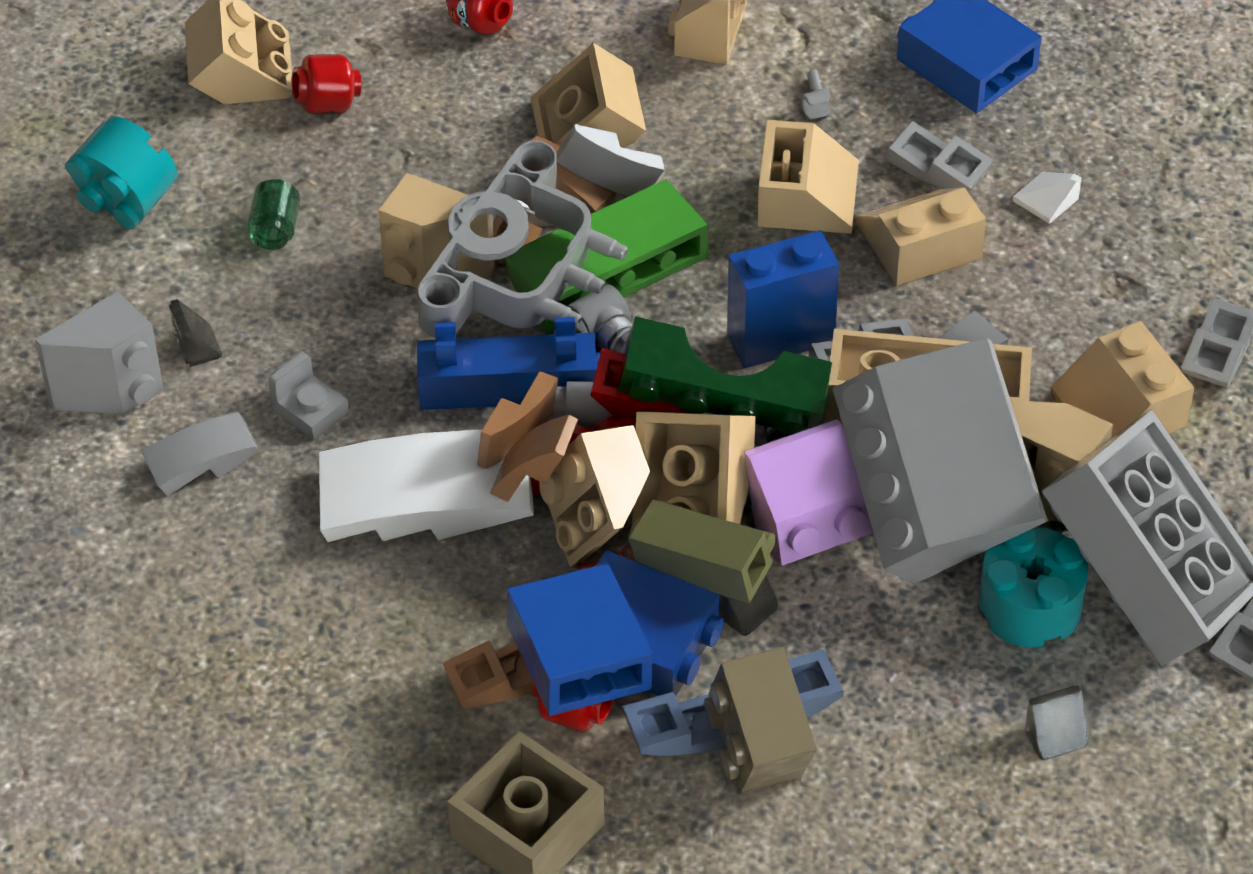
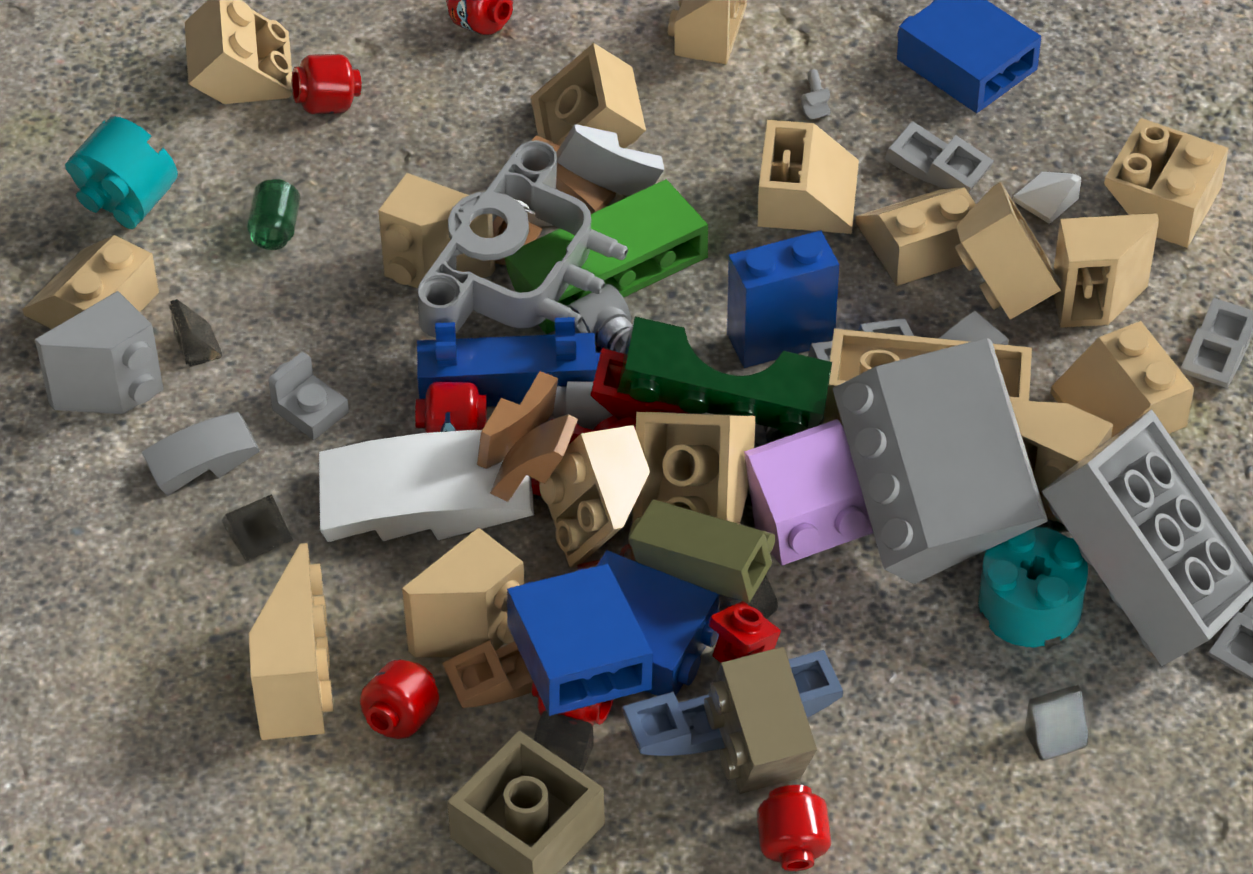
none -> tan slope [23,235,159,329]
none -> clear smoke slope [222,494,293,561]
none -> tan slope [249,543,334,740]
none -> red head [359,659,439,739]
none -> tan slope [402,527,524,658]
none -> red head [415,382,487,433]
none -> clear smoke slope [533,711,594,772]
none -> red bracket [708,601,781,663]
none -> red head [757,785,831,871]
none -> tan slope [955,182,1061,320]
none -> tan slope [1053,213,1159,328]
none -> tan slope [1104,118,1229,248]

